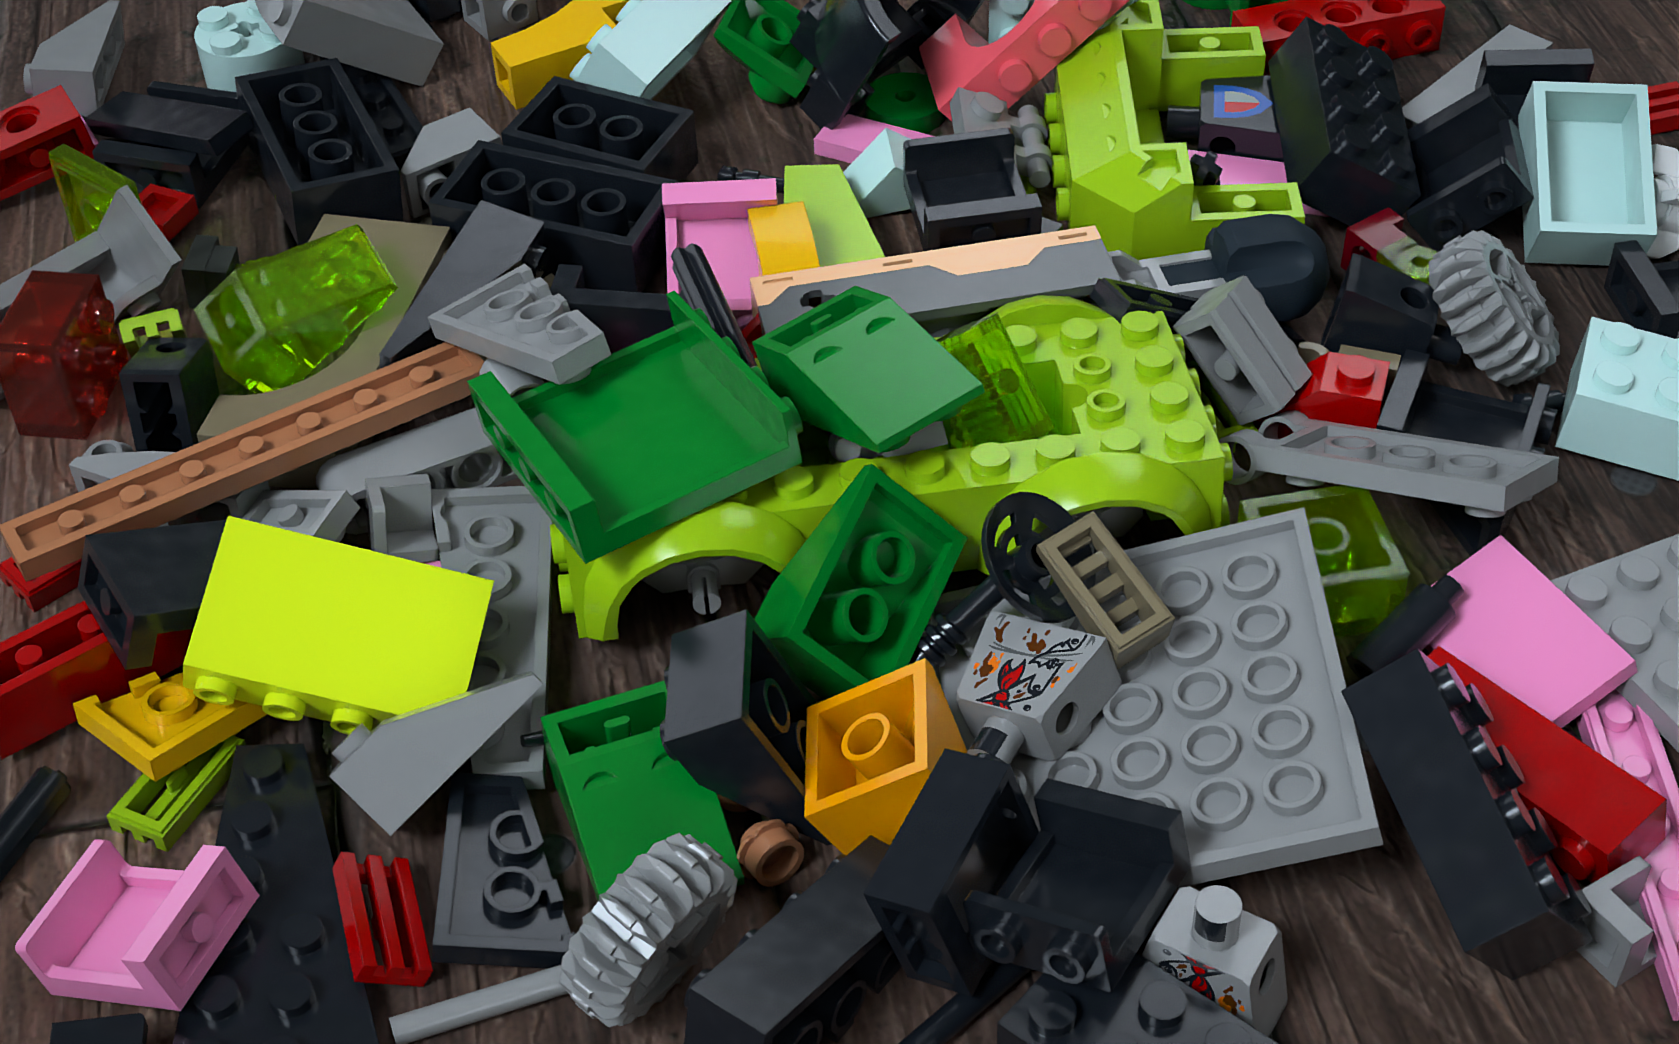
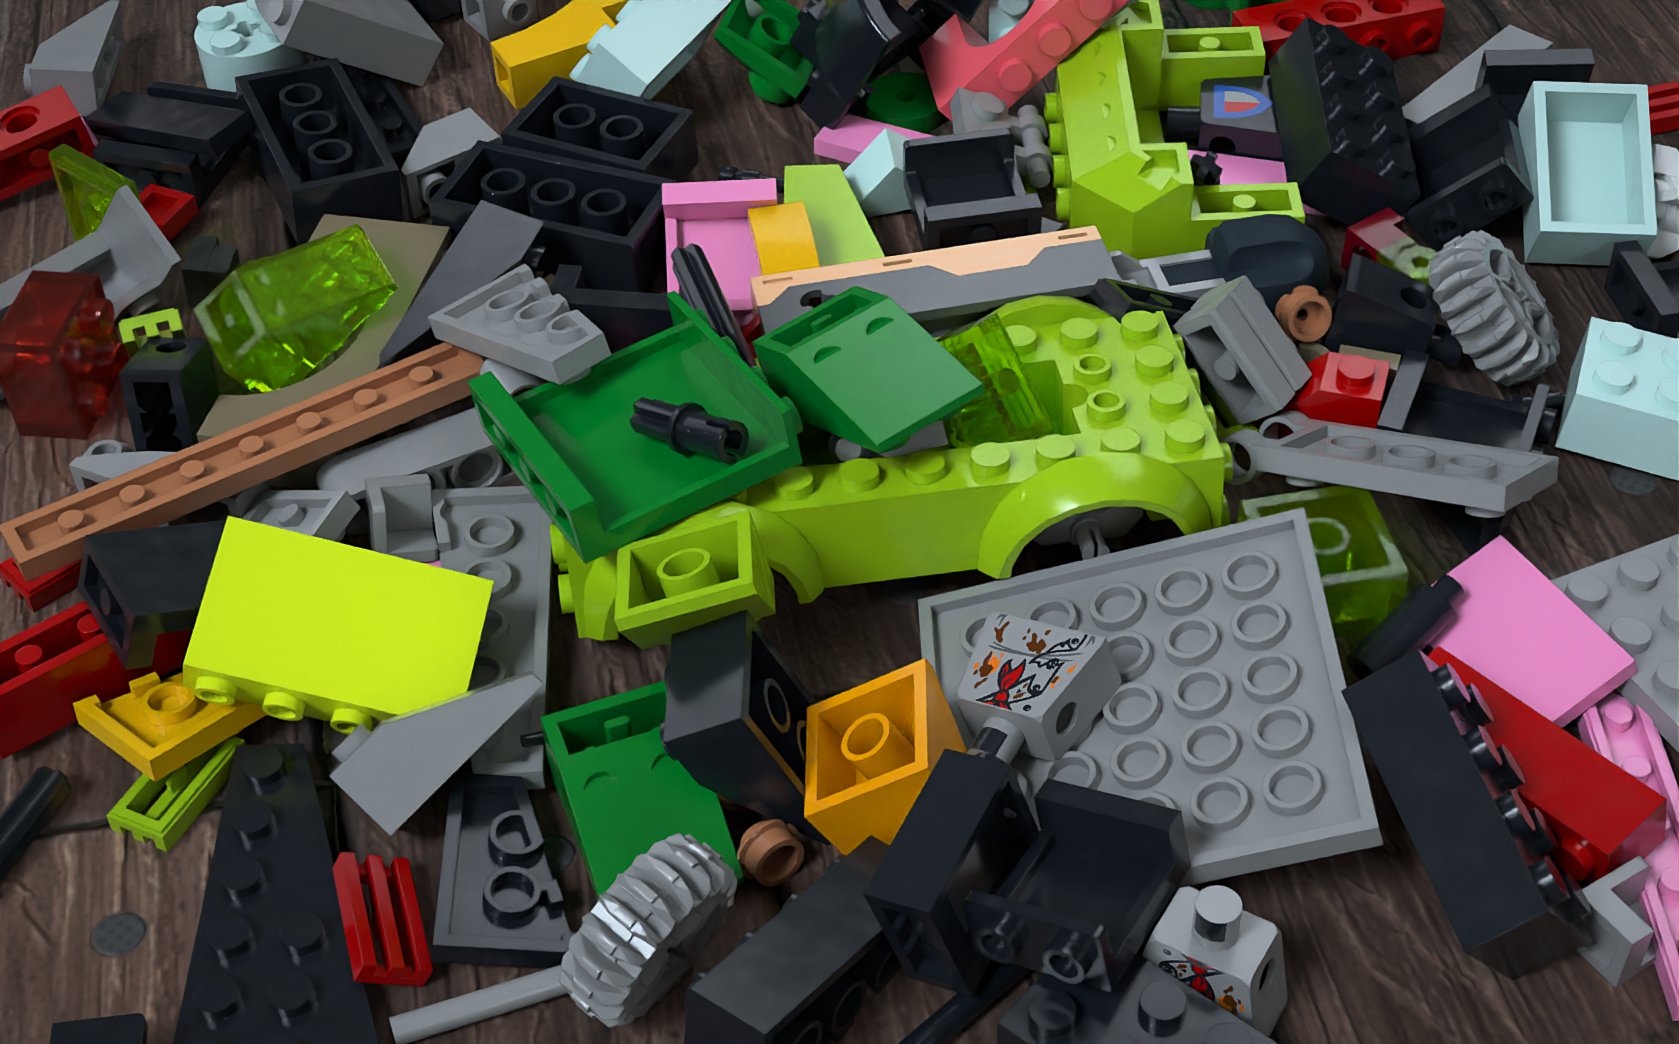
bright pink panel [15,839,260,1011] -> none
green slope [754,464,968,700] -> none
black dish [908,492,1096,667] -> none
dark tan slope [1036,511,1175,669] -> none
none -> lime slope [614,510,776,650]
none -> black axle [629,397,749,464]
none -> nougat plate [1274,285,1332,342]

